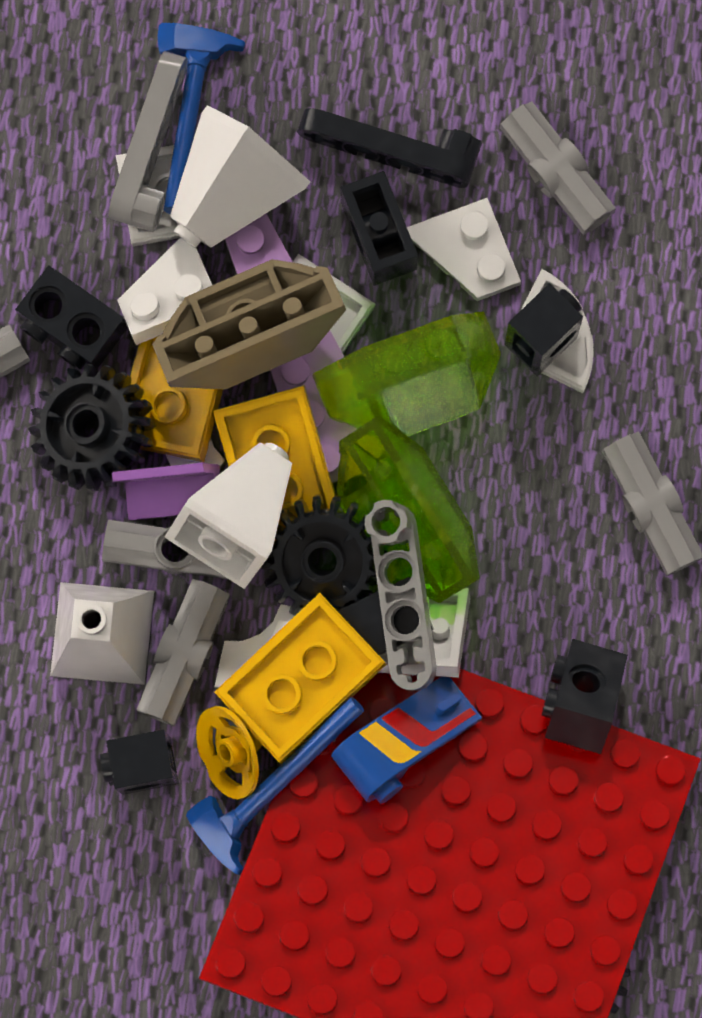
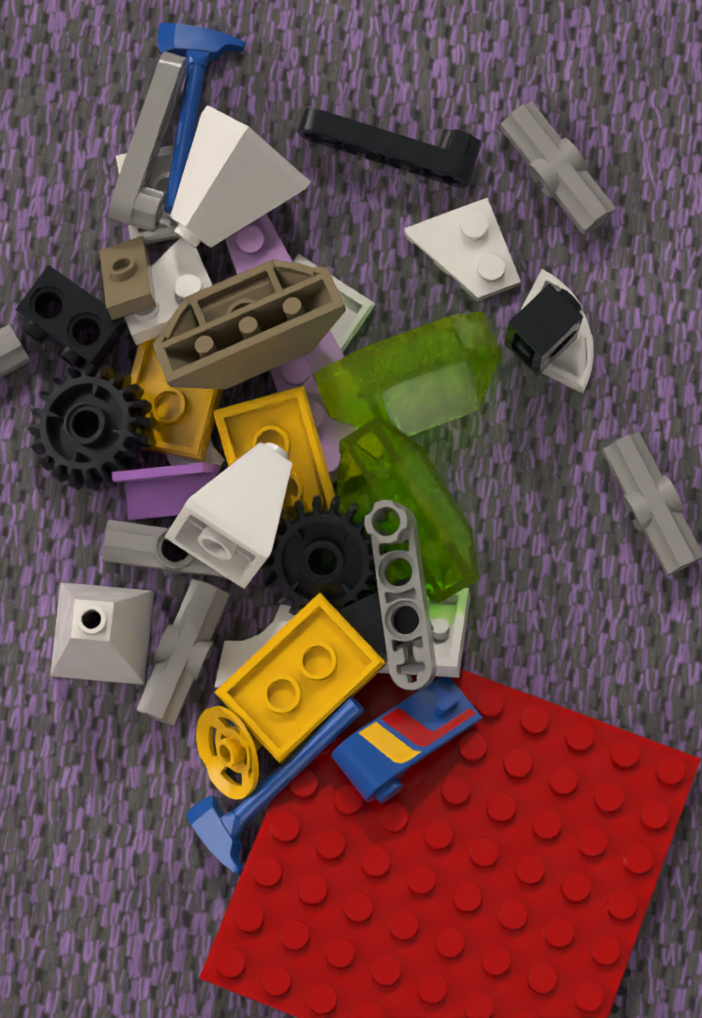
black brick [100,729,179,795] -> none
black brick [340,171,418,286] -> none
black brick [541,639,628,754] -> none
none -> dark tan plate [99,236,156,320]

